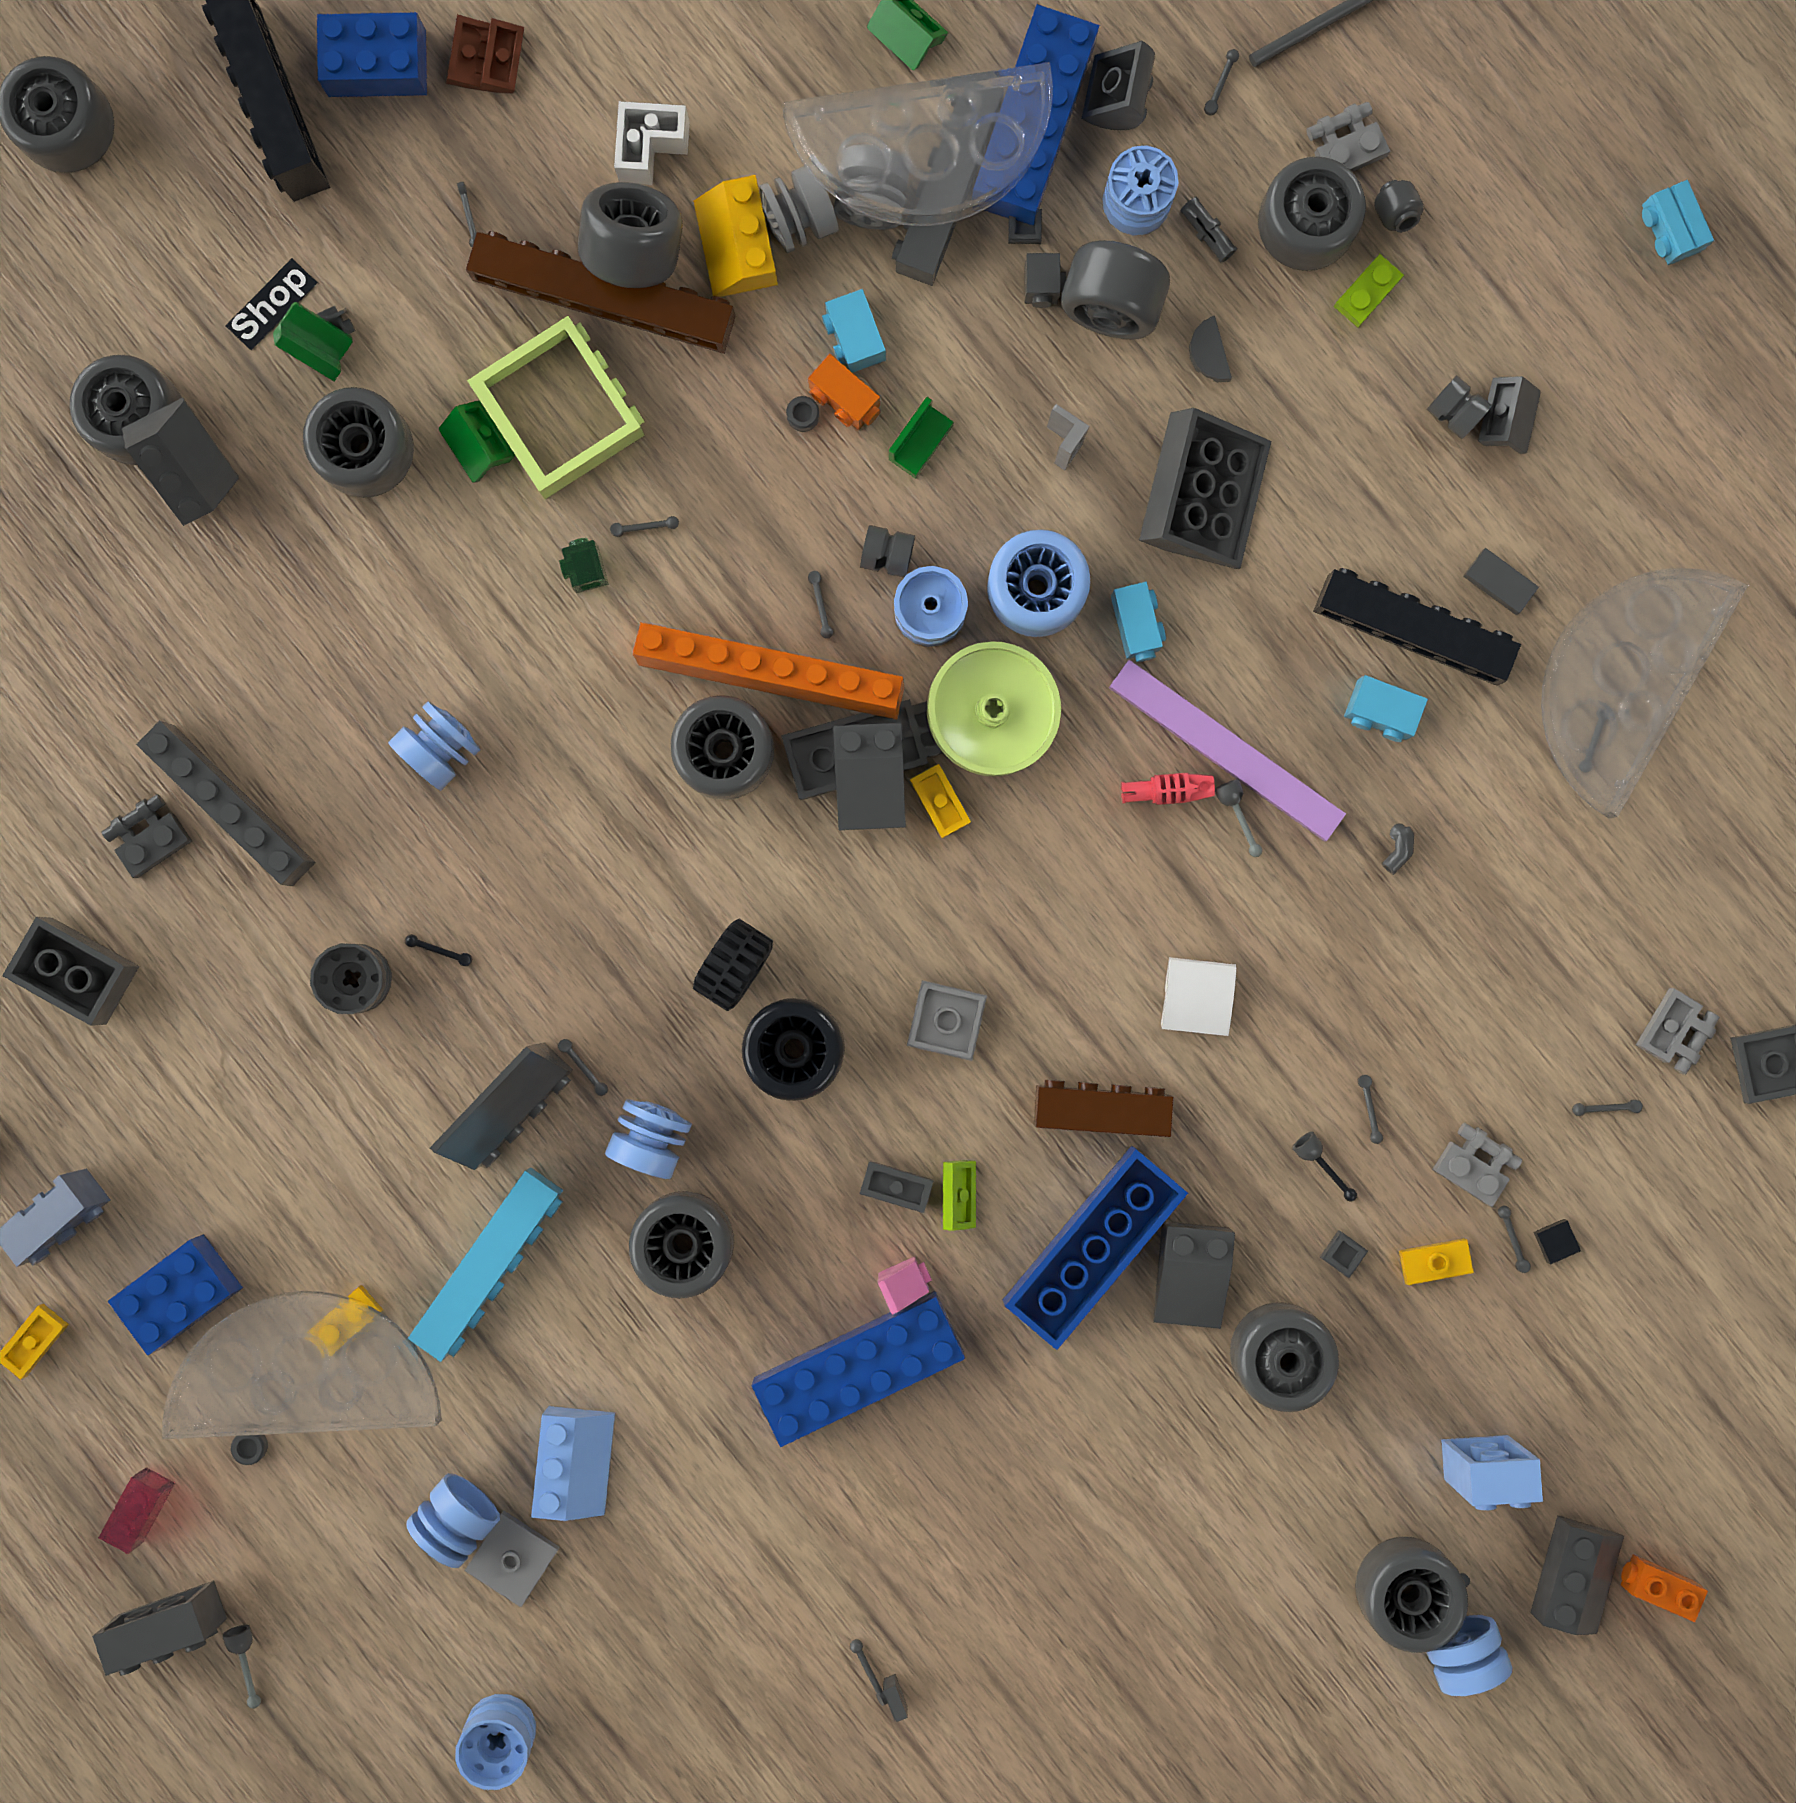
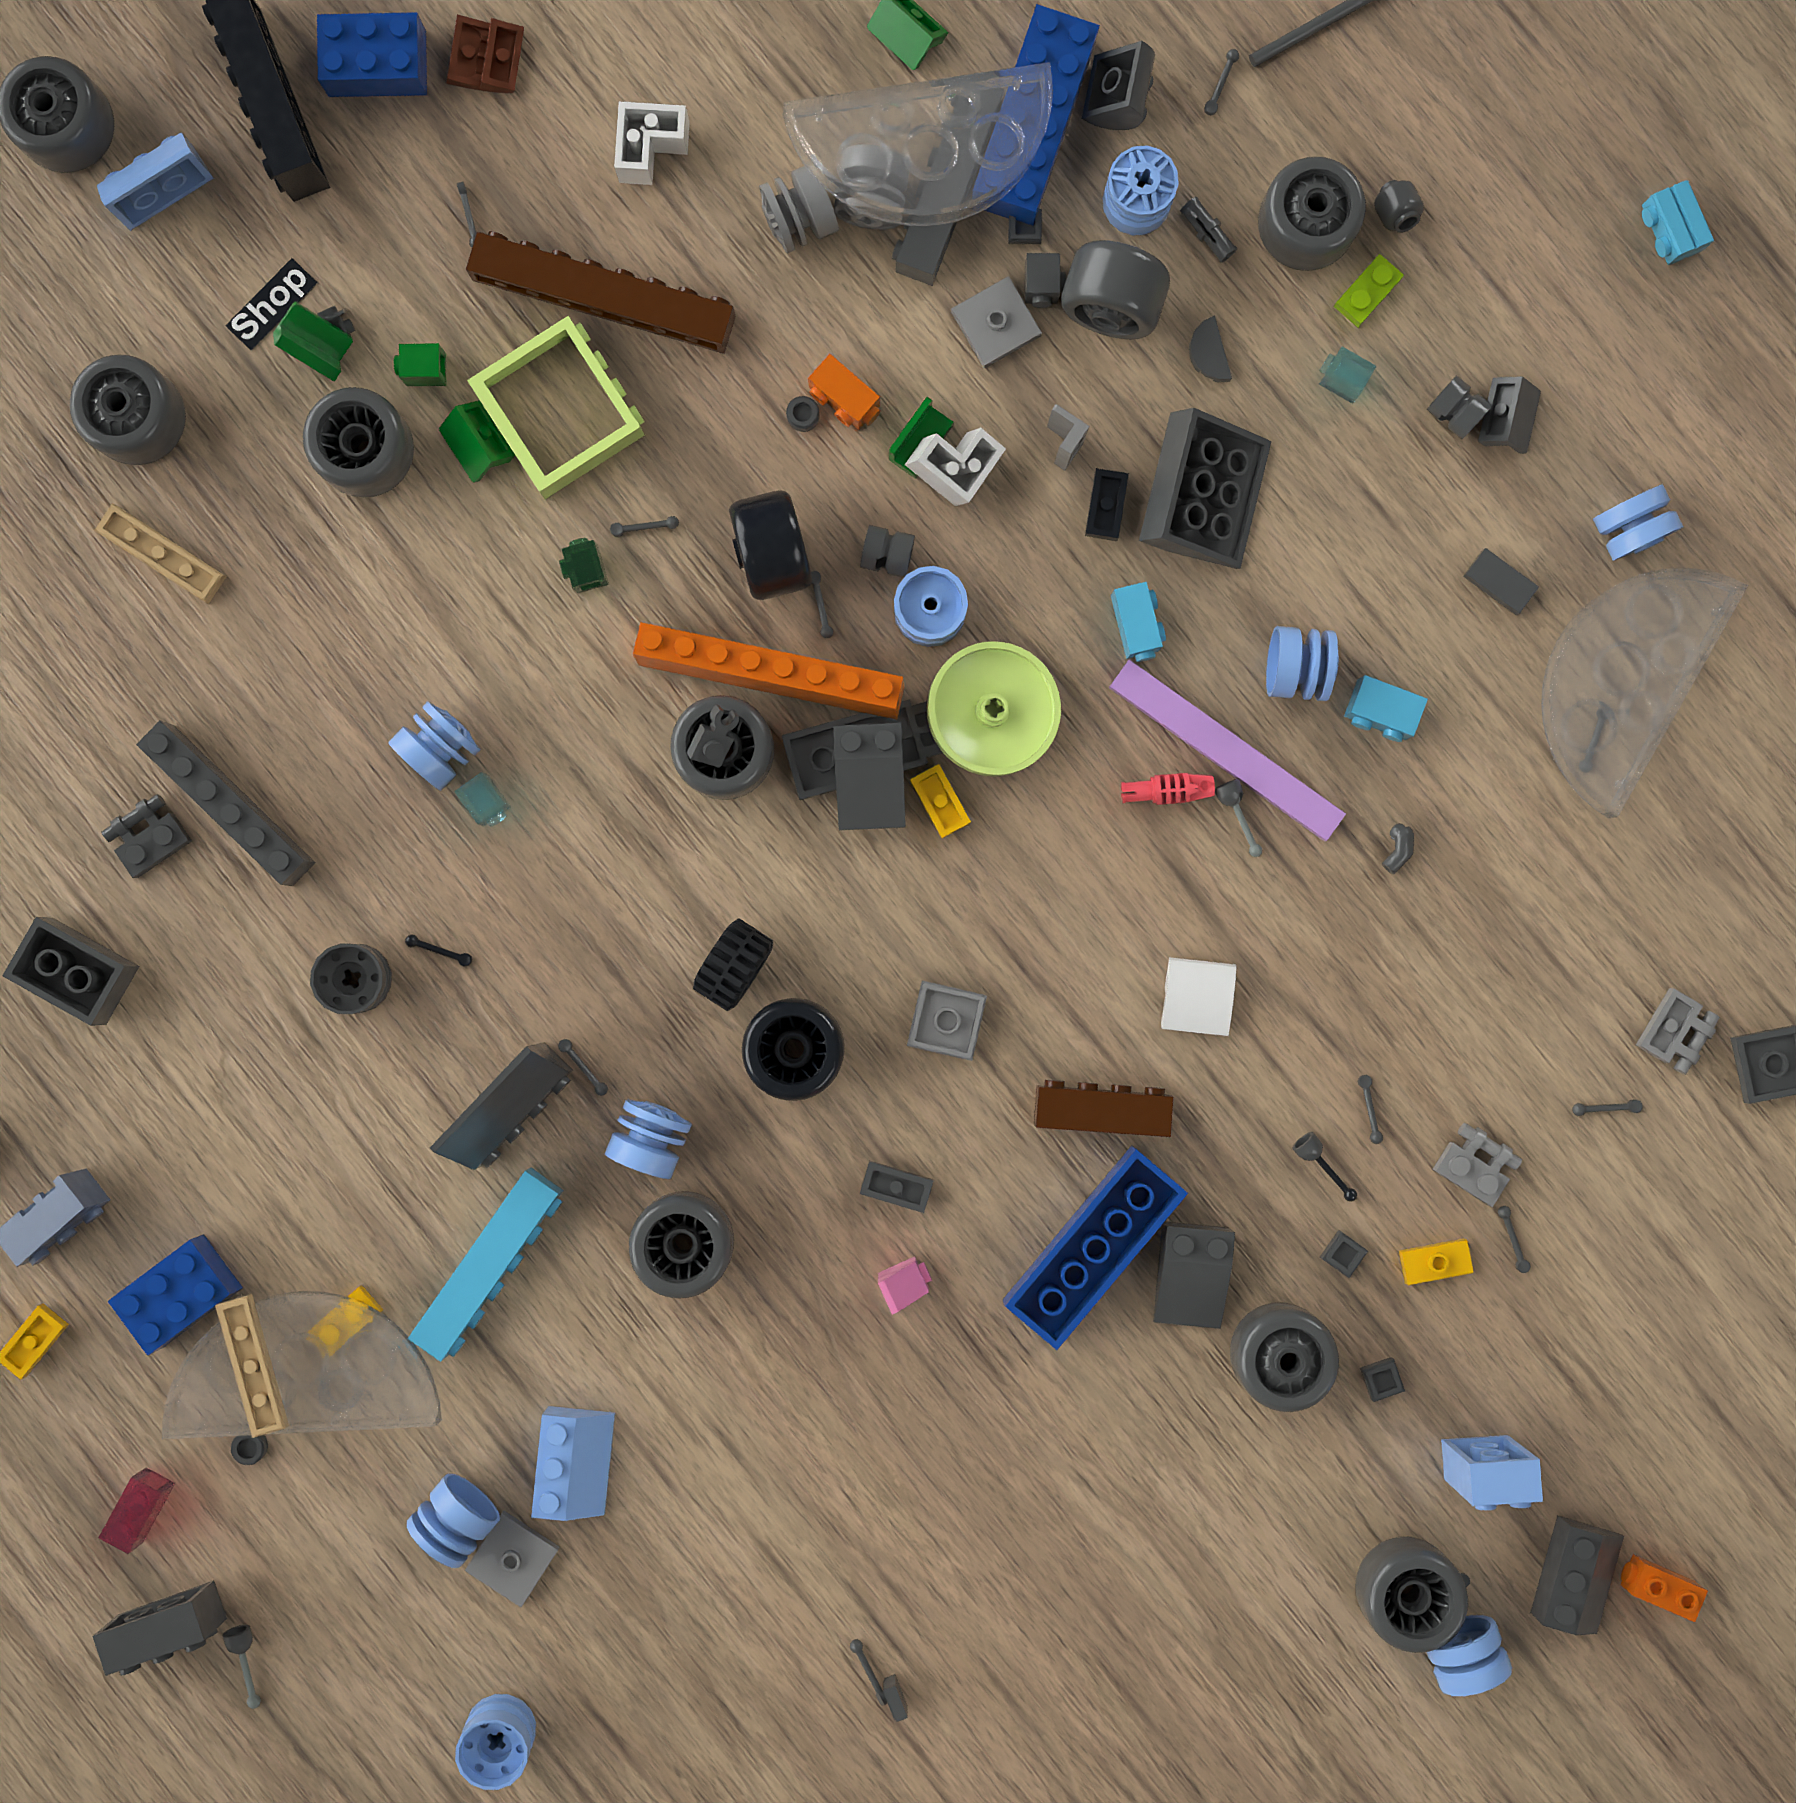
dark grey slope [122,398,239,526] -> none
dark grey wheel [578,182,683,288] -> none
yellow slope [693,175,778,297] -> none
blue brick [751,1291,965,1448] -> none
medium azure brick [822,289,886,373] -> none
lime plate [943,1160,976,1231] -> none
light blue wheel [987,530,1090,637] -> none
light grey plate [1306,102,1390,172] -> none
black brick [1313,568,1521,686] -> none
black tile [1533,1219,1581,1265] -> none
none -> tan tile [94,503,227,604]
none -> light blue slope [97,132,214,231]
none -> tan tile [215,1294,289,1438]
none -> green brick [394,343,446,386]
none -> clear light blue brick [454,772,511,827]
none -> dark grey plate [687,704,739,768]
none -> black wheel [729,490,812,600]
none -> white brick [905,428,1006,506]
none -> light grey plate [951,276,1042,368]
none -> black plate [1085,468,1129,541]
none -> light blue wheel [1266,626,1339,701]
none -> clear light blue brick [1319,346,1376,404]
none -> dark grey tile [1360,1357,1405,1402]
none -> light blue wheel [1593,484,1683,561]

